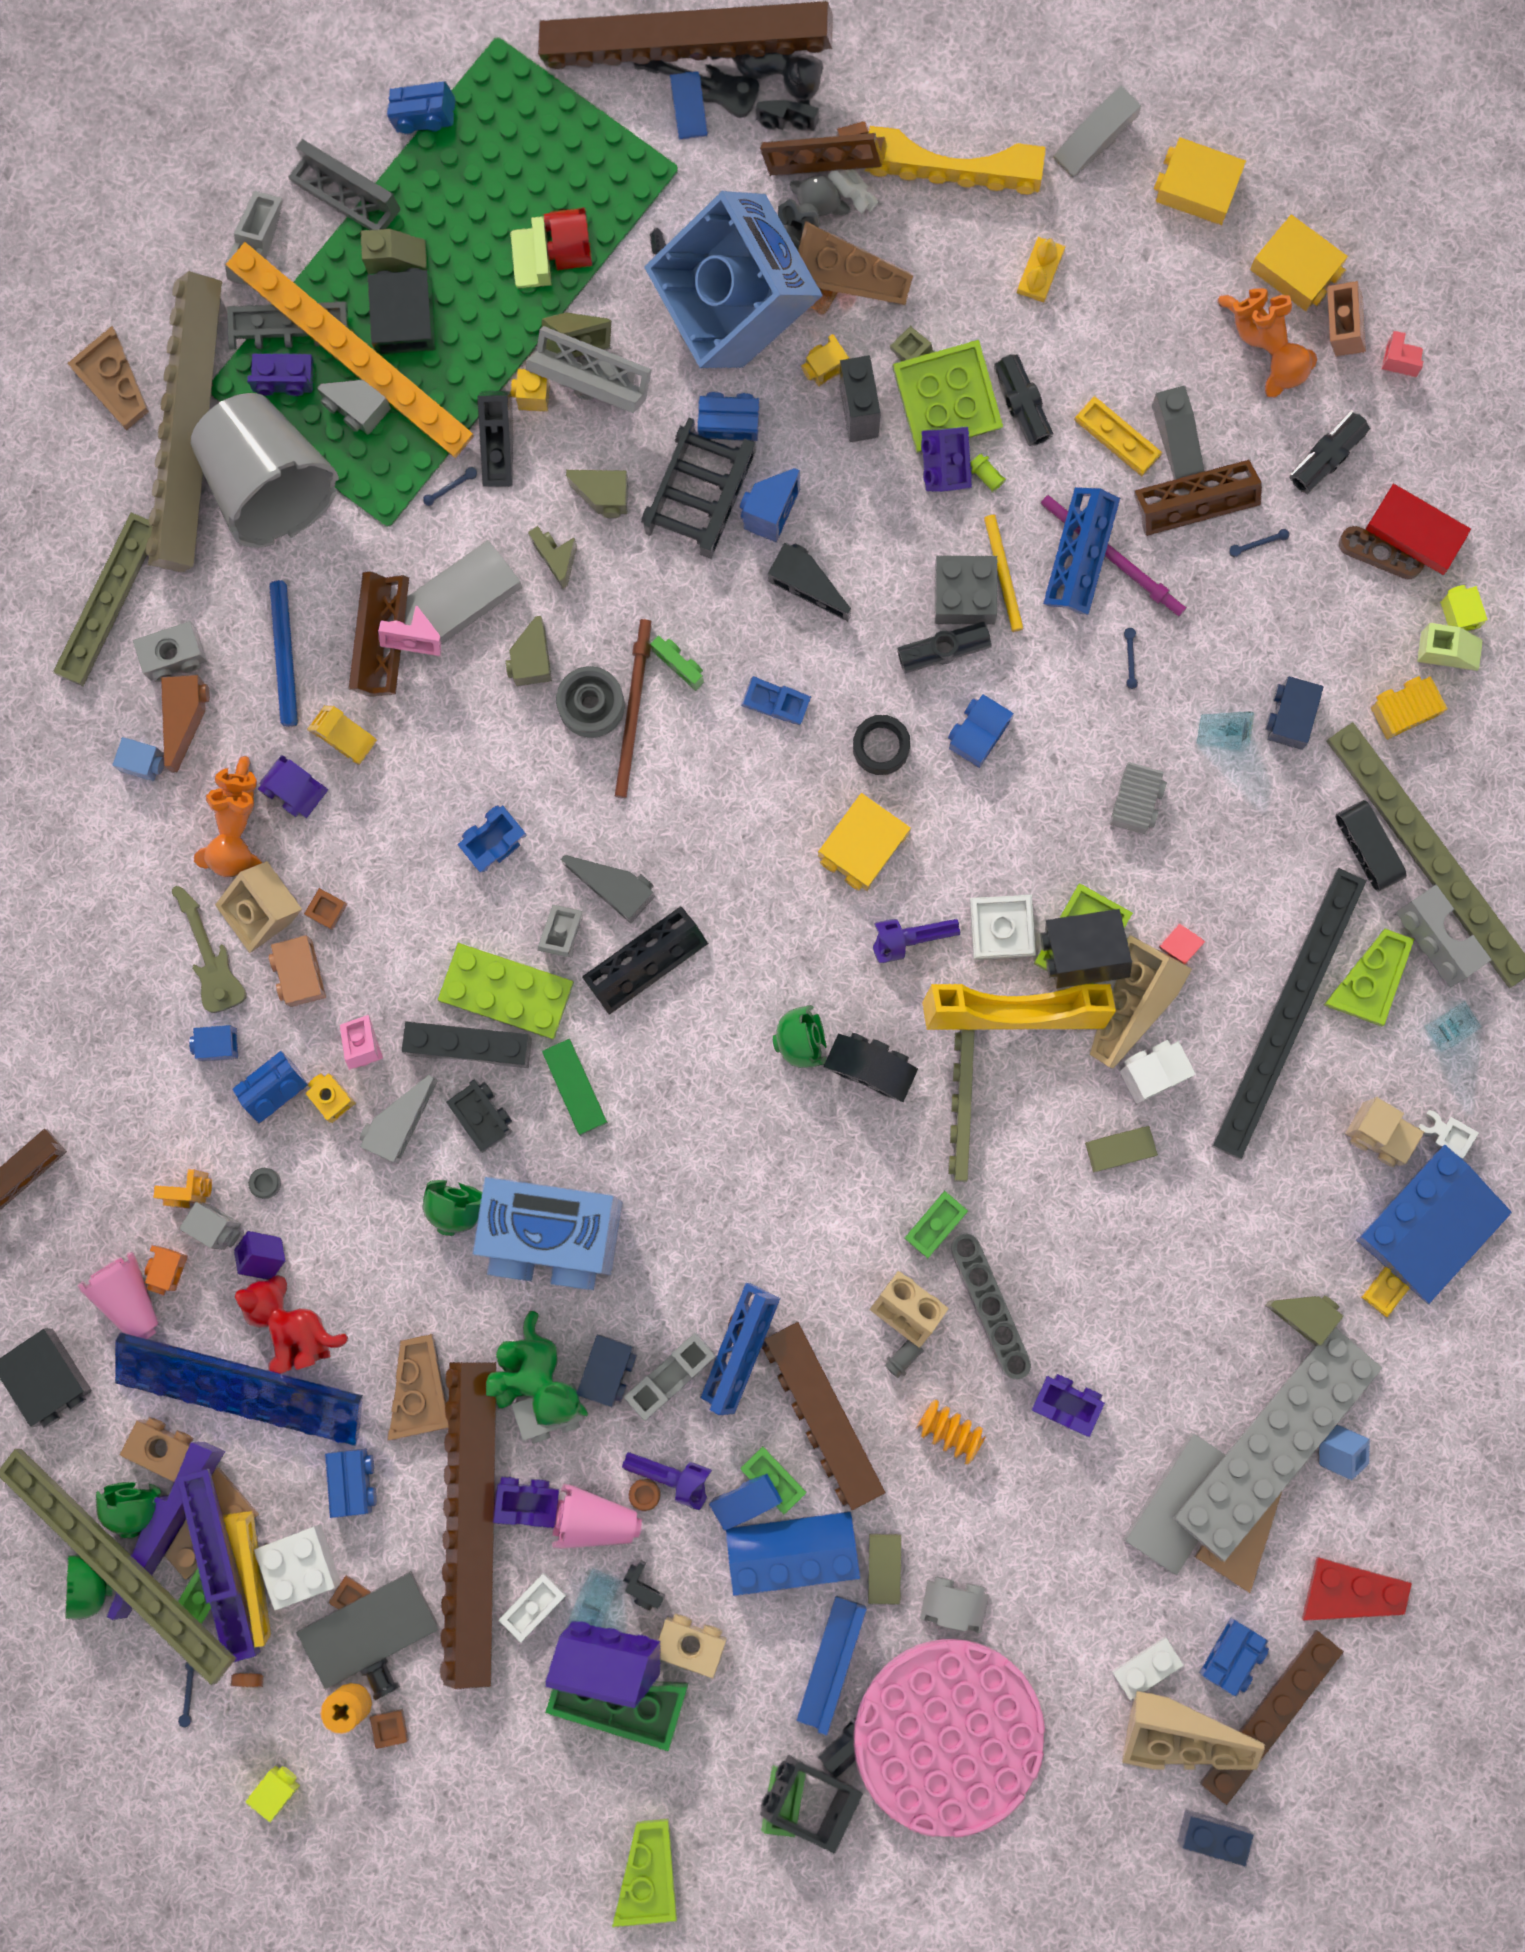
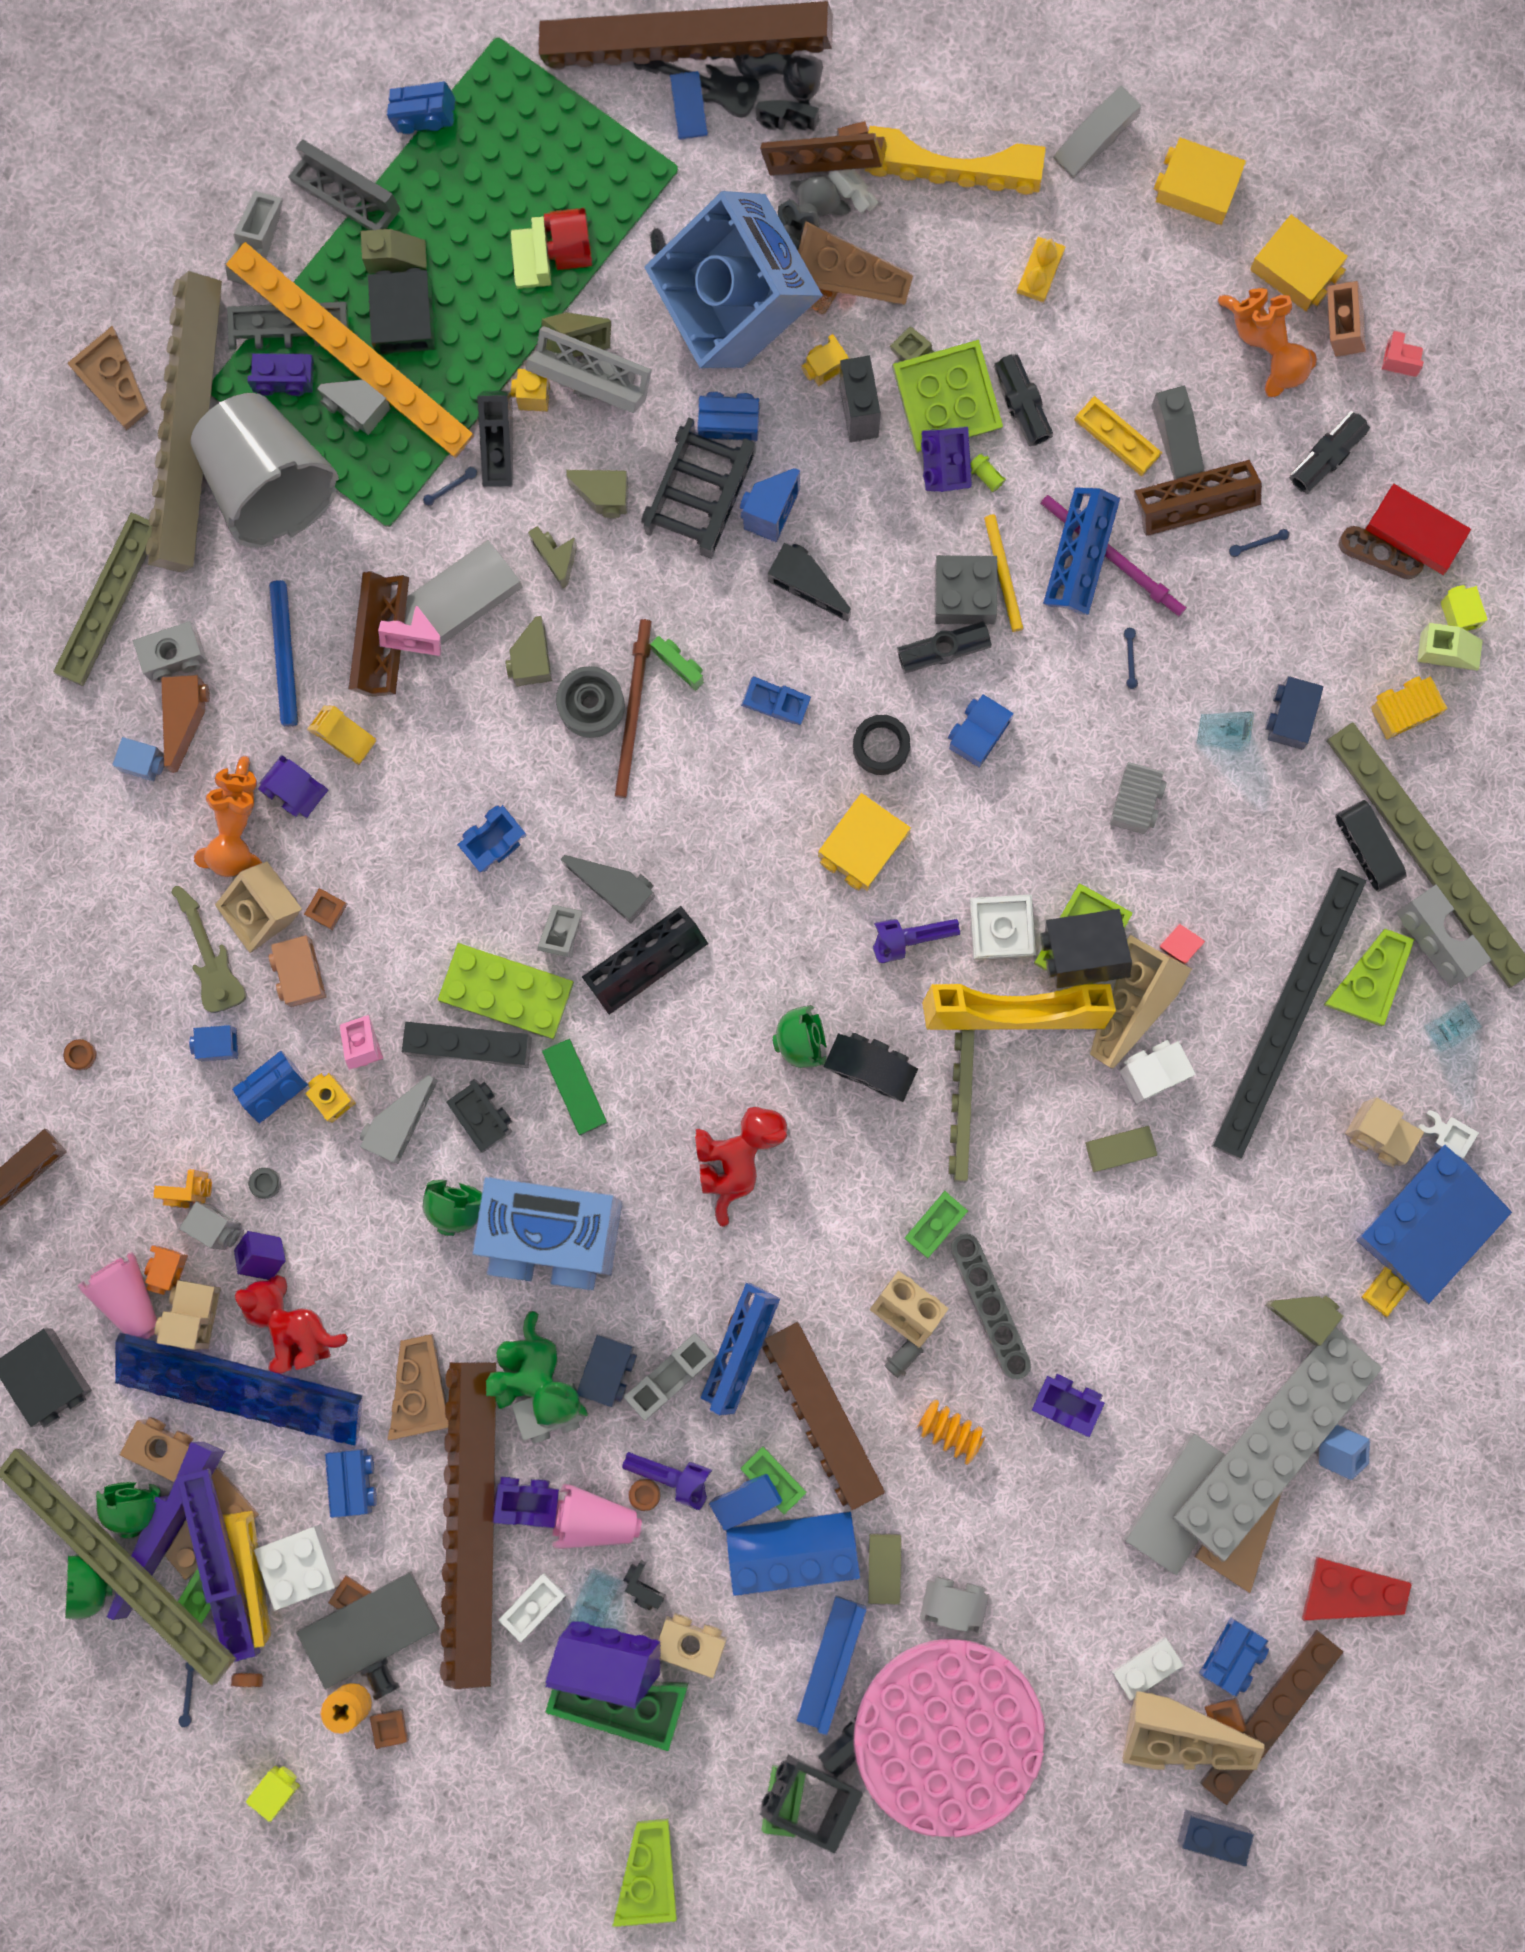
none -> dark orange tile [63,1039,96,1071]
none -> tan brick [155,1280,221,1350]
none -> red animal [695,1107,788,1227]
none -> dark orange plate [1204,1697,1247,1732]

